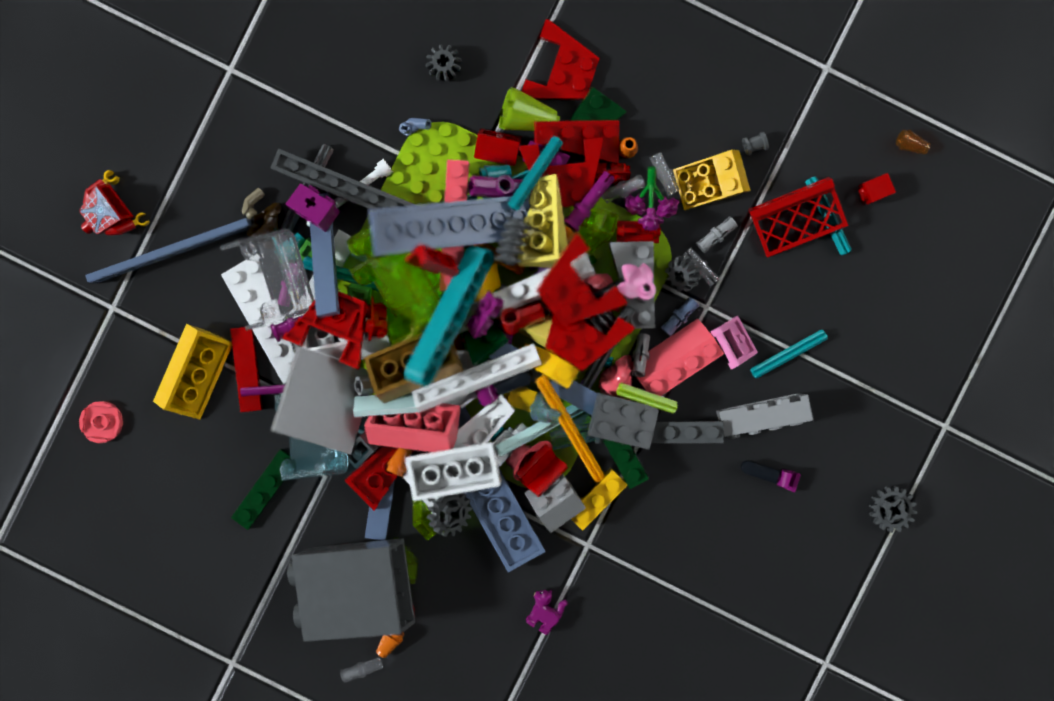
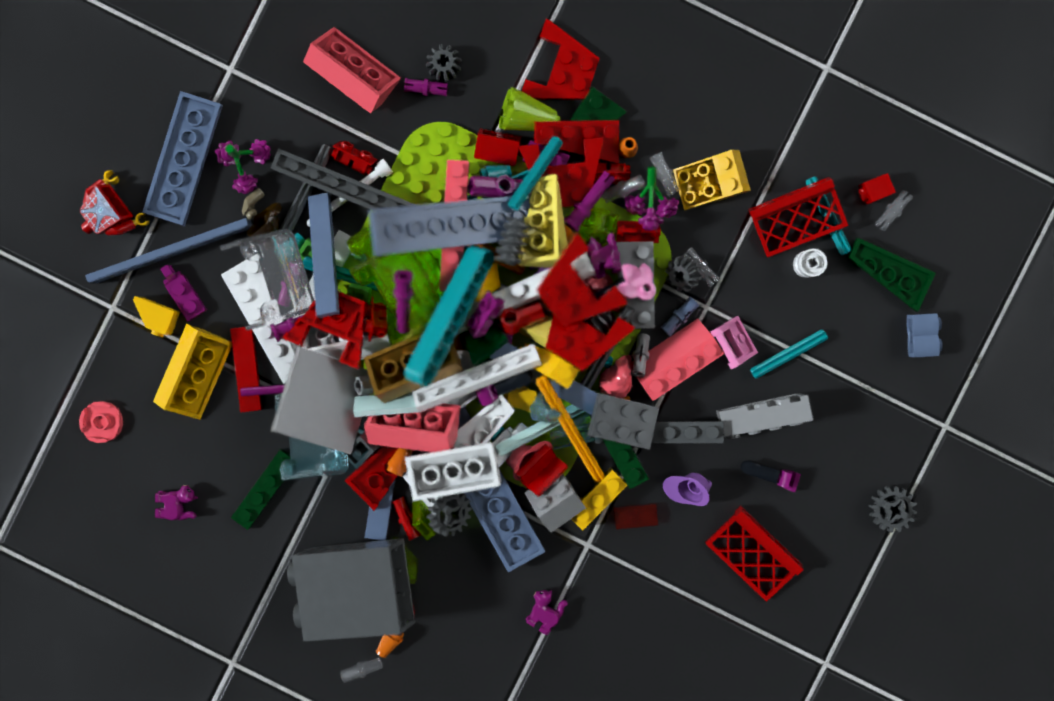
magenta brick [286,183,340,232] -> none
sand blue arm [399,118,431,136] -> none
red panel [405,243,459,277] -> none
lime axle [616,383,678,413] -> none
light grey pin [696,216,738,253] -> none
dark grey bush [742,132,769,156] -> none
clear orange cone [896,130,930,155] -> none
none -> yellow slope [133,296,180,338]
none -> sand blue plate [142,91,223,226]
none -> magenta animal [155,485,198,520]
none -> magenta hinge [160,264,207,322]
none -> magenta plant [215,139,271,194]
none -> coral slope [303,27,401,114]
none -> red hinge [331,141,378,175]
none -> red pin [392,496,421,540]
none -> magenta pin [393,270,413,333]
none -> magenta pin [404,78,448,96]
none -> magenta animal [586,233,622,279]
none -> clear red plate [613,503,658,529]
none -> medium lavender piece [663,472,712,506]
none -> red fence [705,506,804,602]
none -> white wheel [793,249,827,278]
none -> dark green wing [848,238,936,312]
none -> clear pin [875,190,913,231]
none -> sand blue brick [906,313,943,358]

